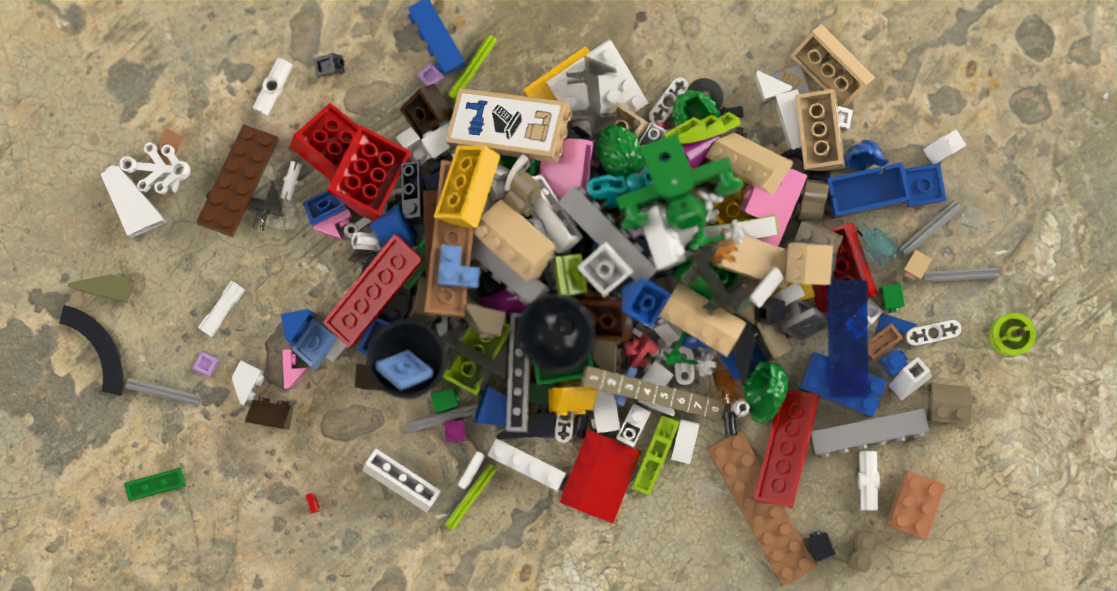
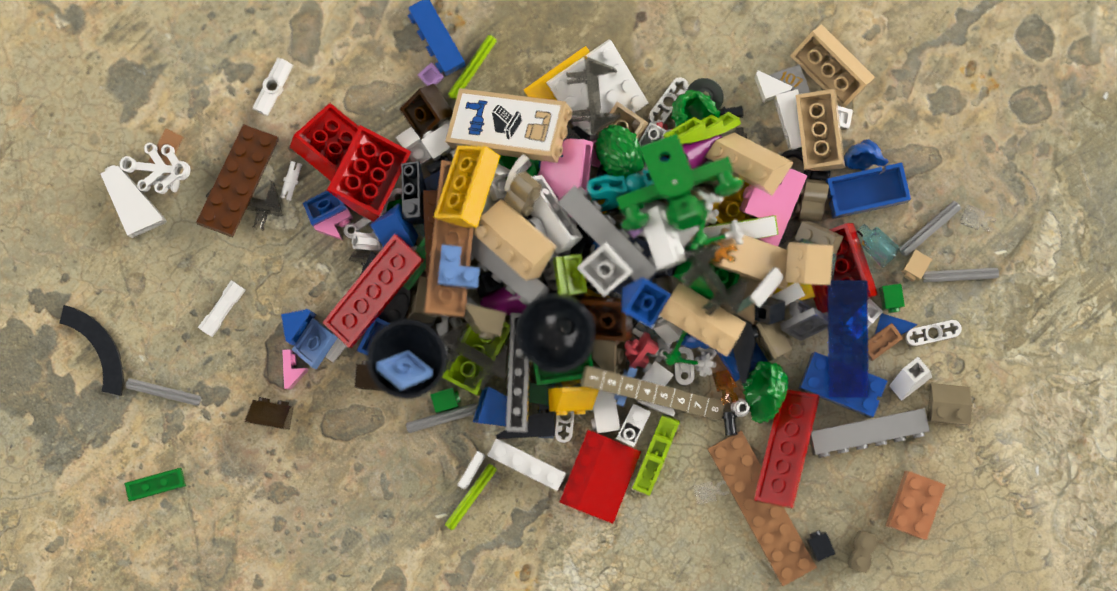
olive slope [67,273,134,303] -> none
lavender tile [193,351,219,377] -> none
white slope [232,360,265,406] -> none
red tile [305,493,321,514] -> none
black bracket [313,53,345,78] -> none
white brick [362,449,441,513] -> none
magenta brick [445,421,467,442] -> none
black pin [572,414,590,438] -> none
white slope [671,419,699,464] -> none
white piece [857,451,880,510] -> none
blue brick [877,349,908,377] -> none
blue plate [904,163,947,207] -> none
white slope [923,129,966,164] -> none
lime wheel [989,313,1036,357] -> none

